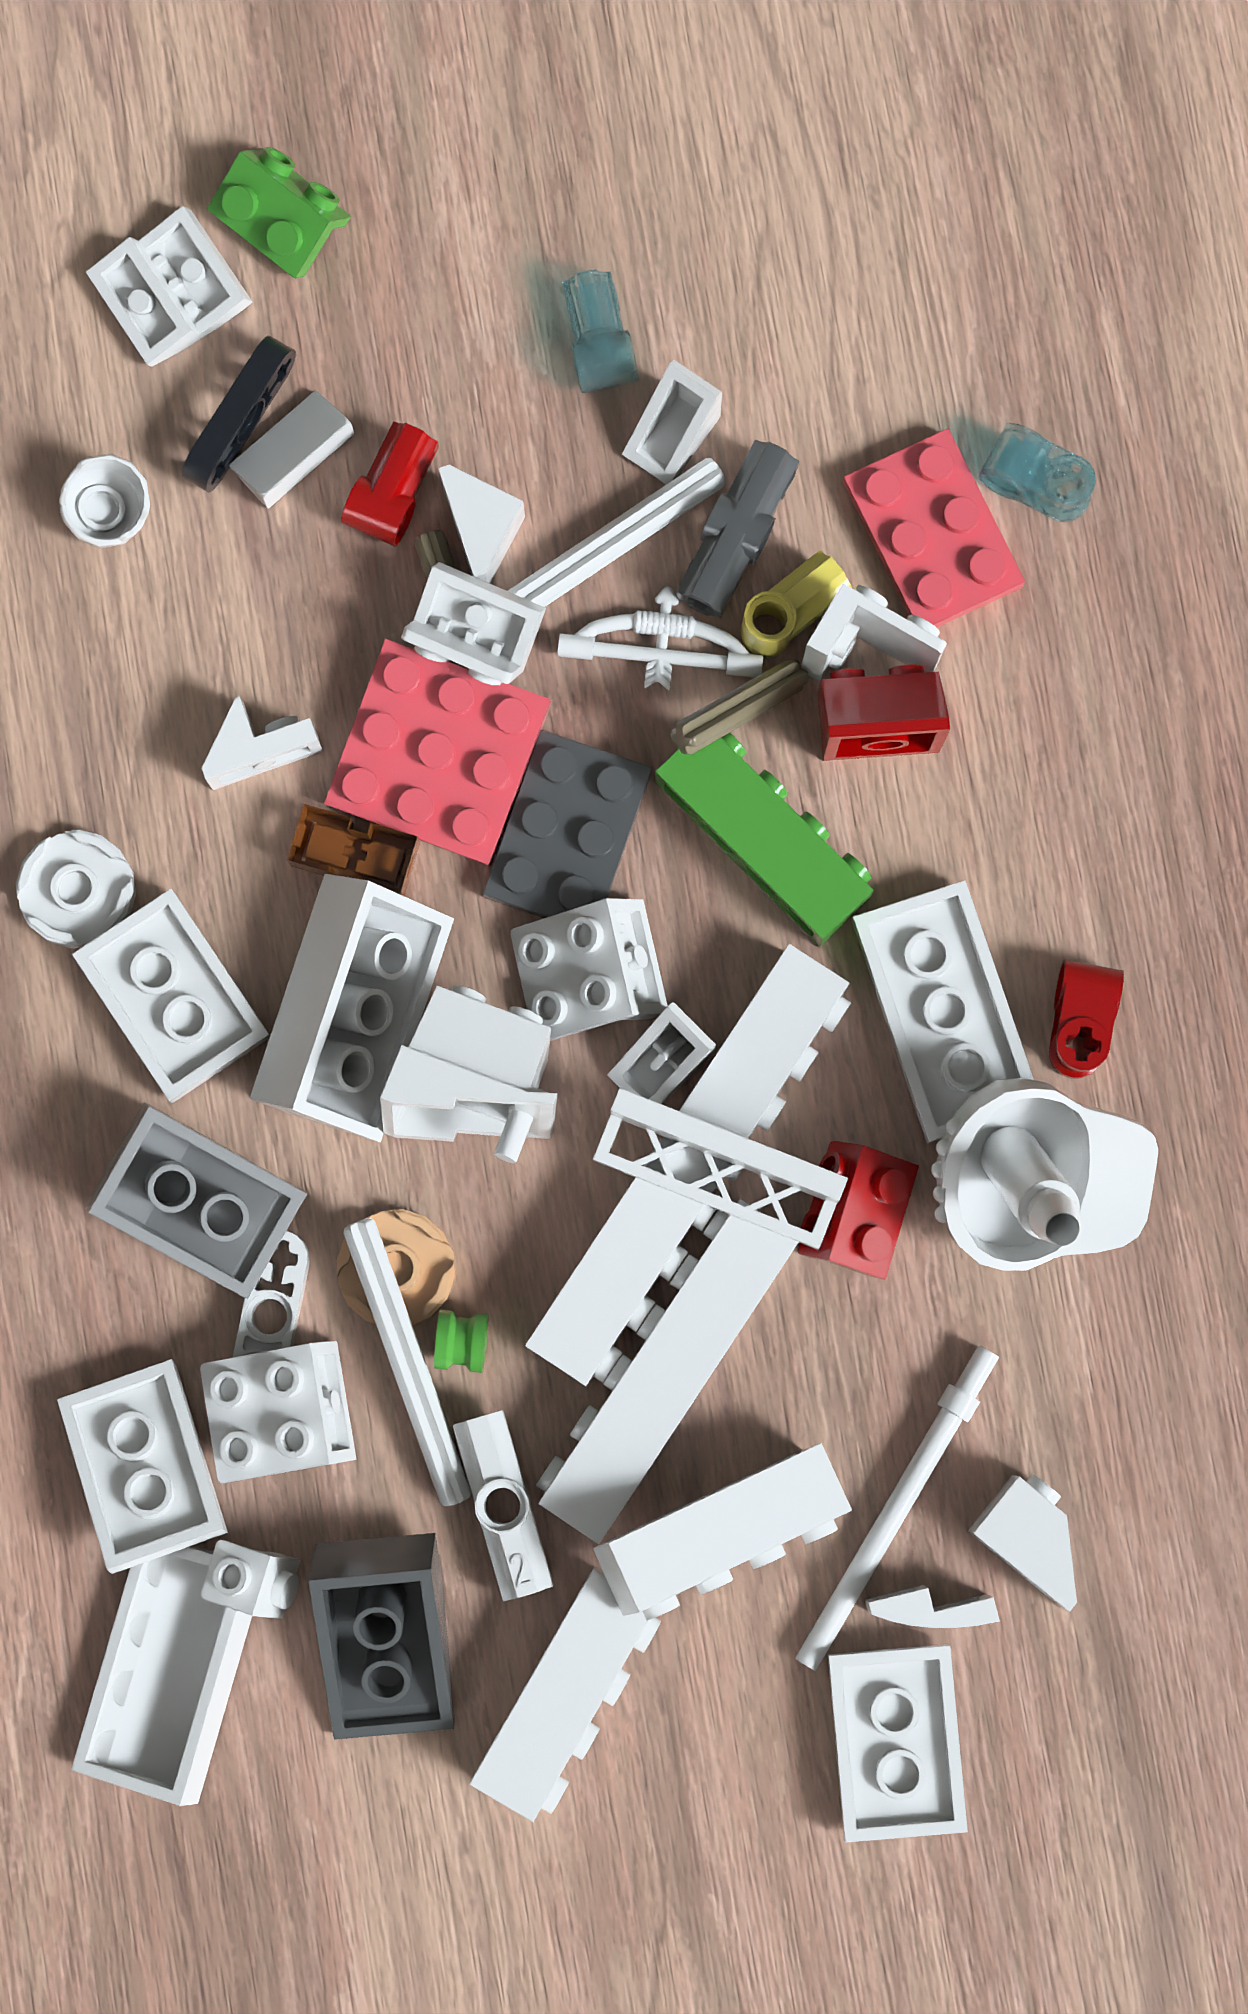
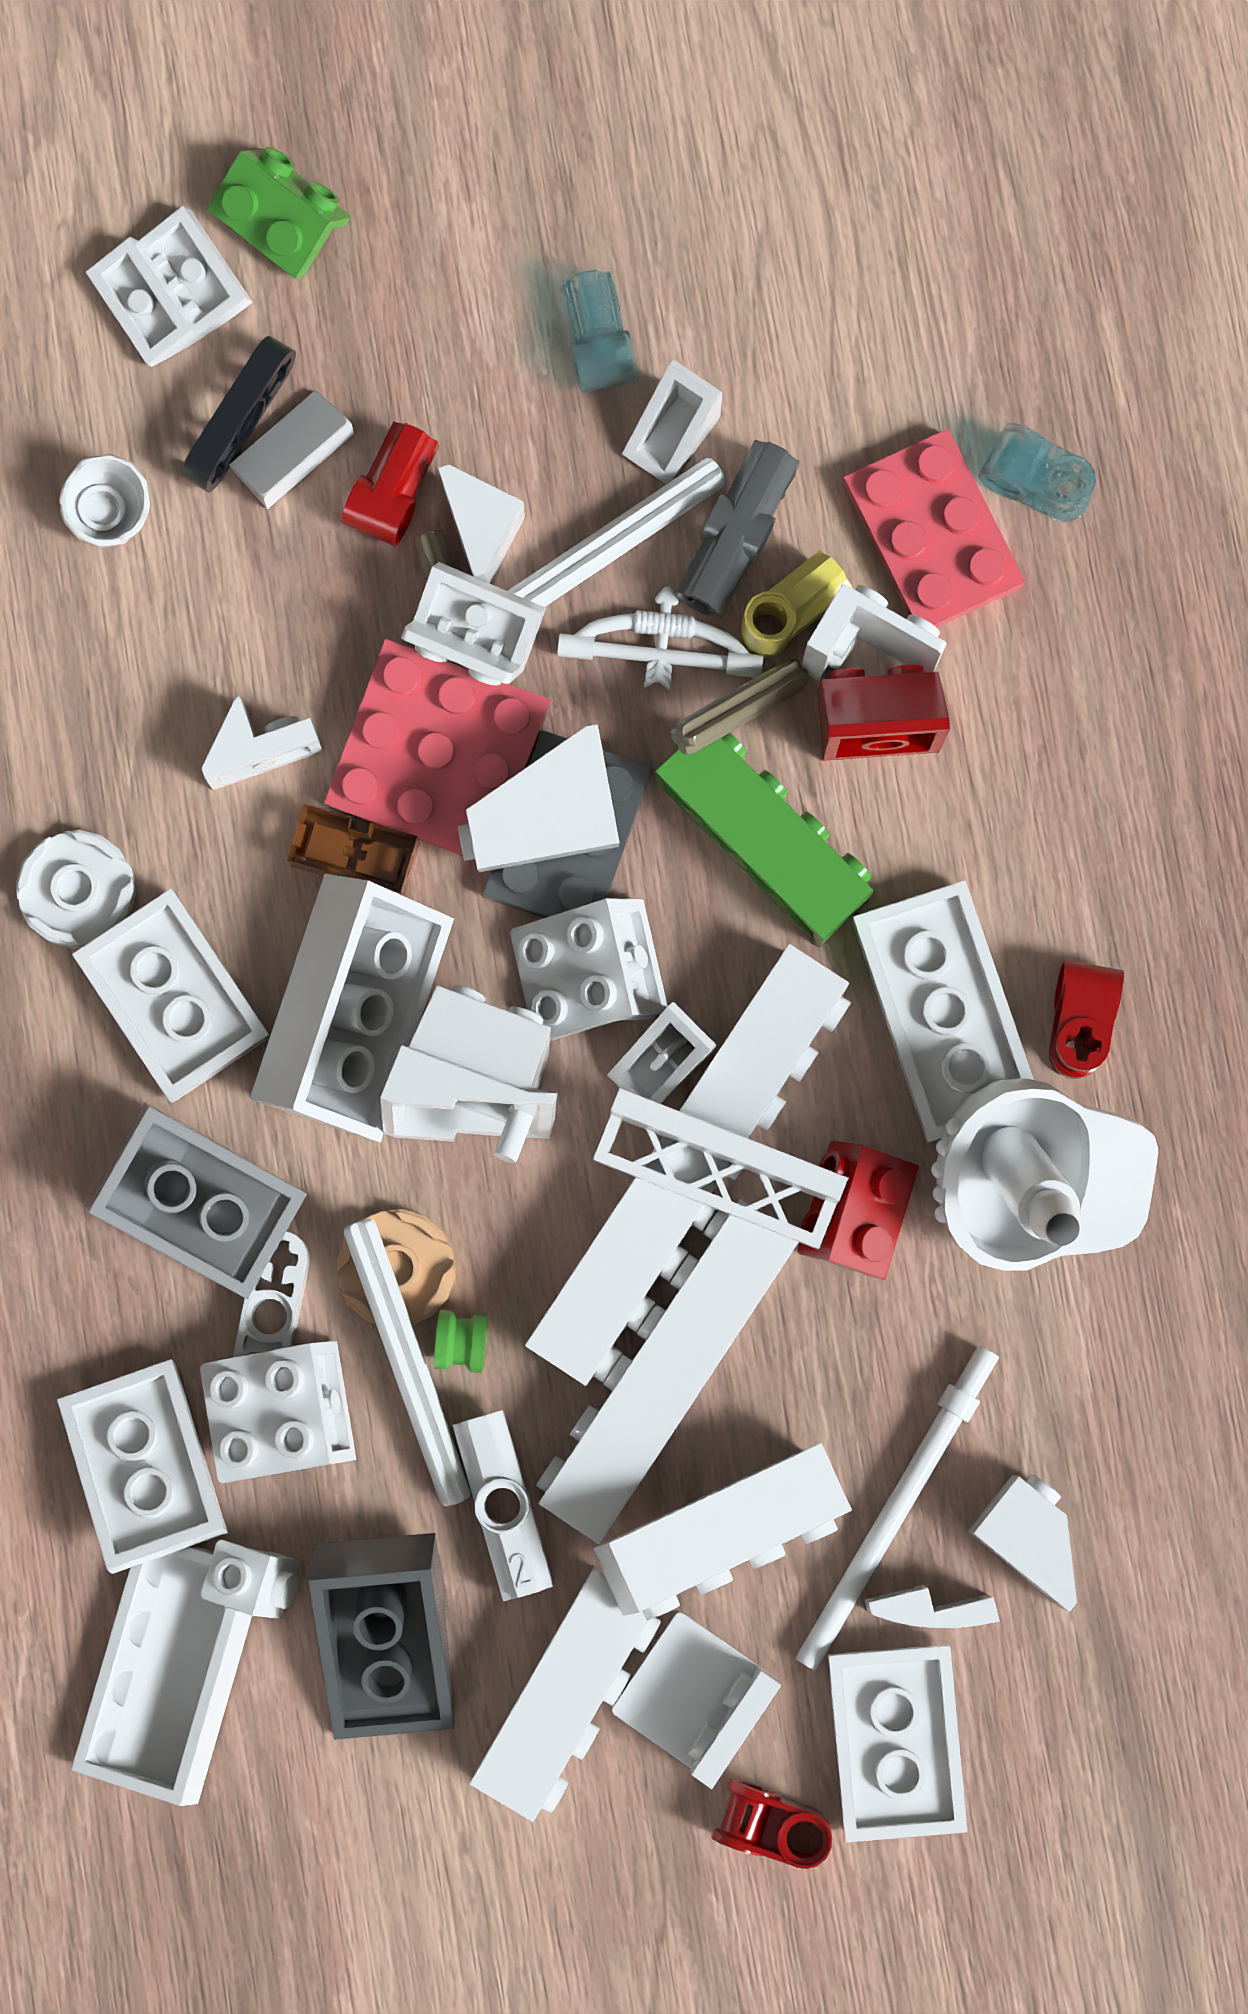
none -> white slope [458,724,620,872]
none -> white bracket [612,1612,781,1789]
none -> red piece [711,1778,833,1869]

